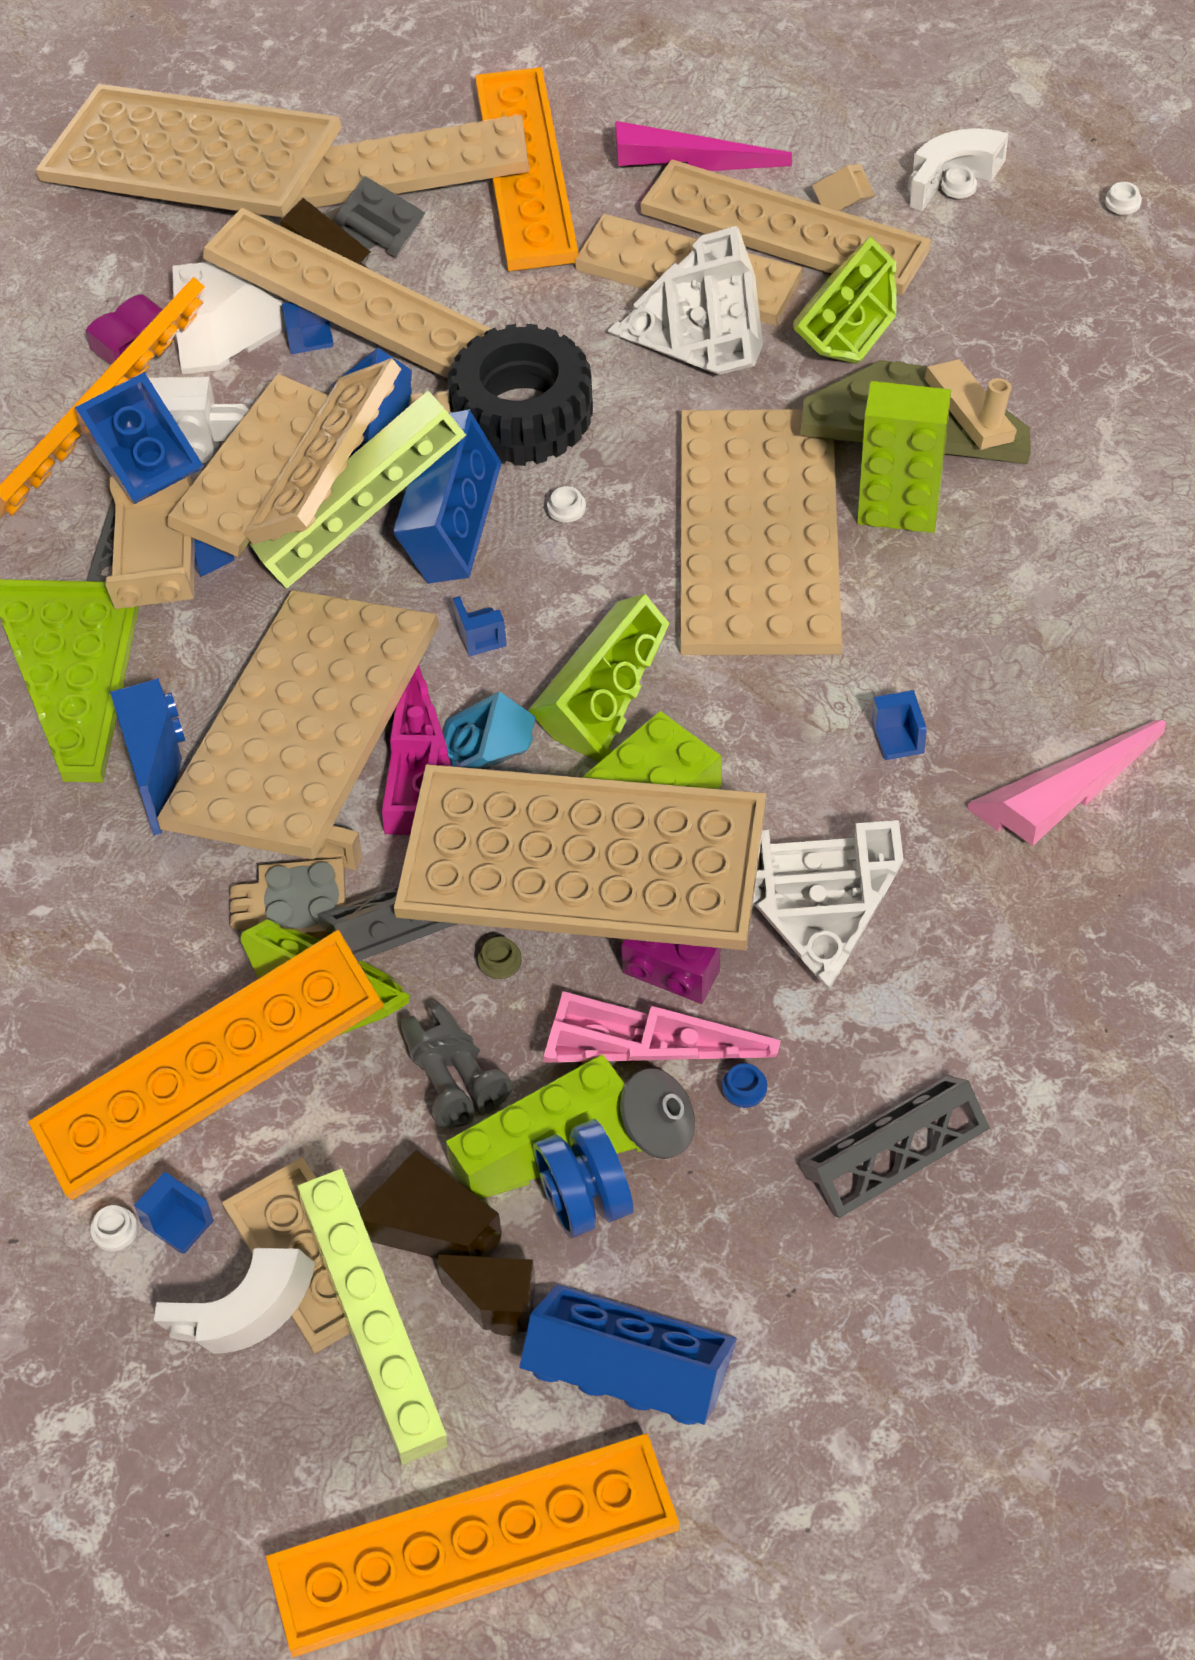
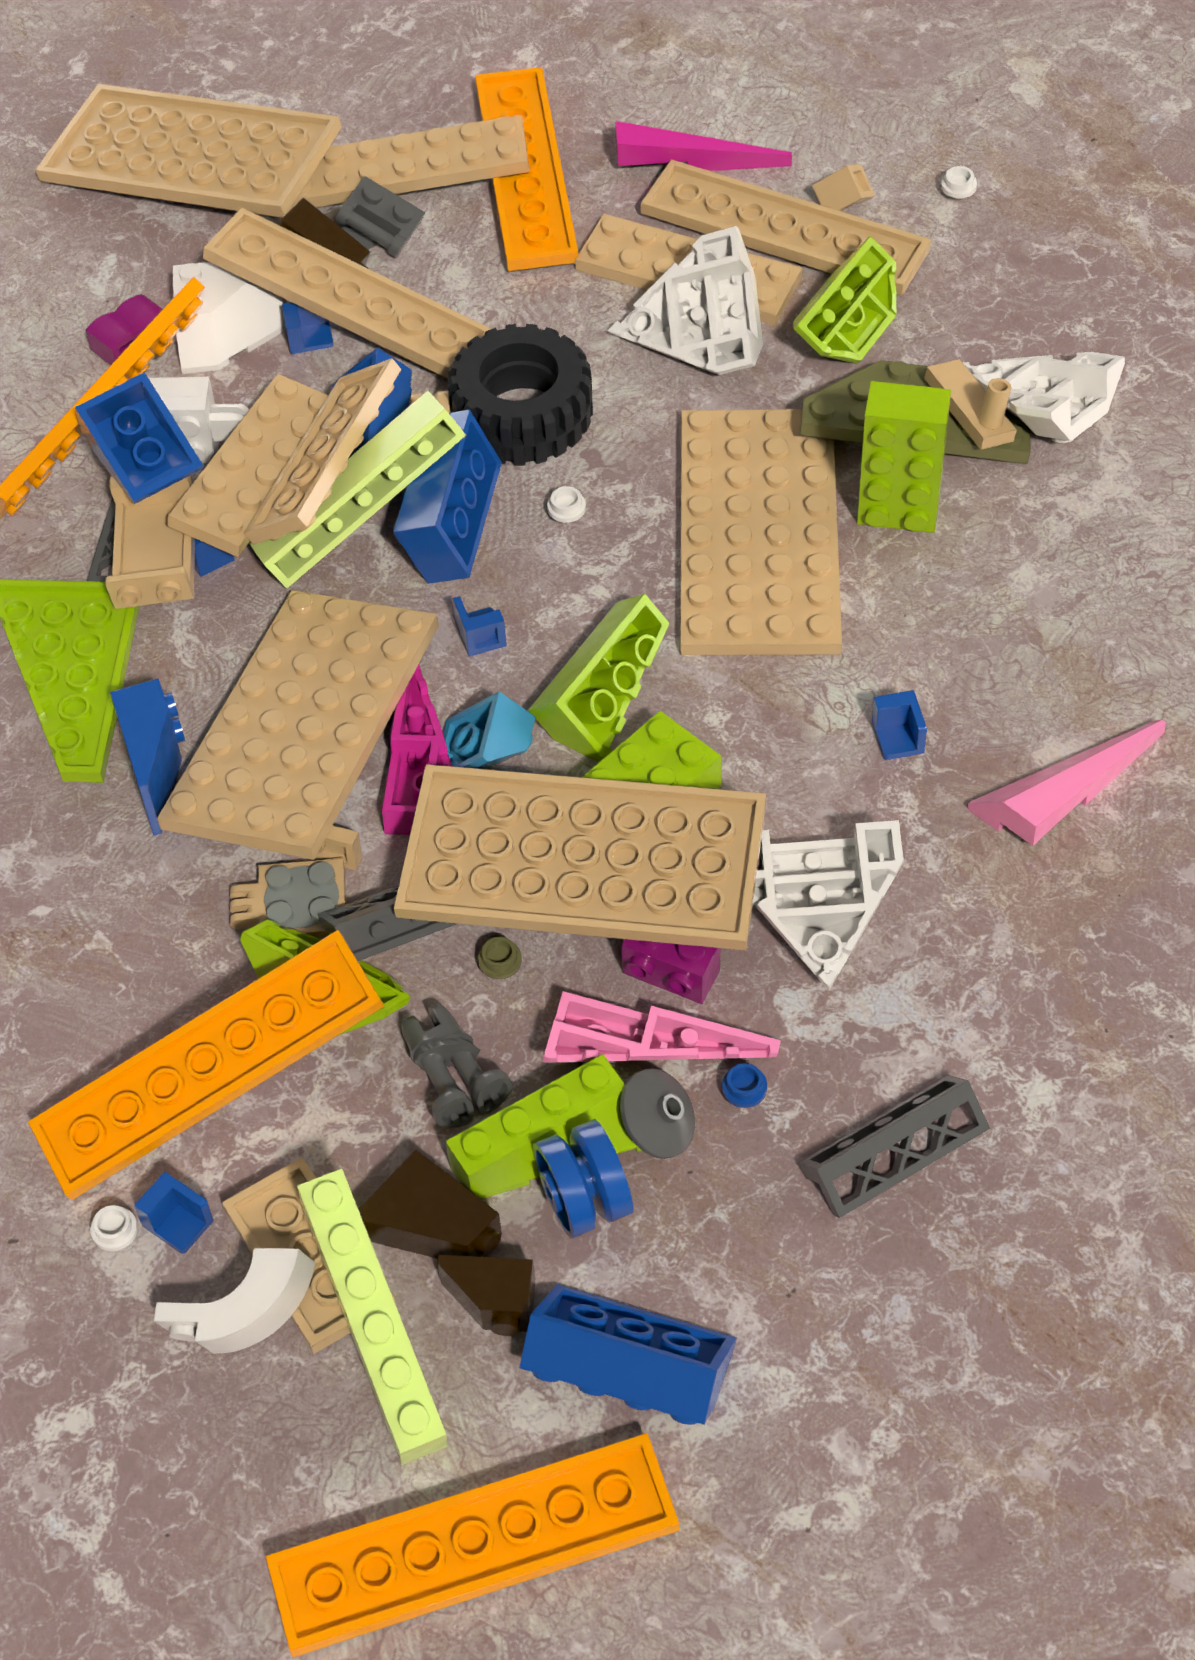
white arch [907,128,1009,212] -> none
white plate [1105,182,1142,215] -> none
none -> white wedge [963,352,1125,443]

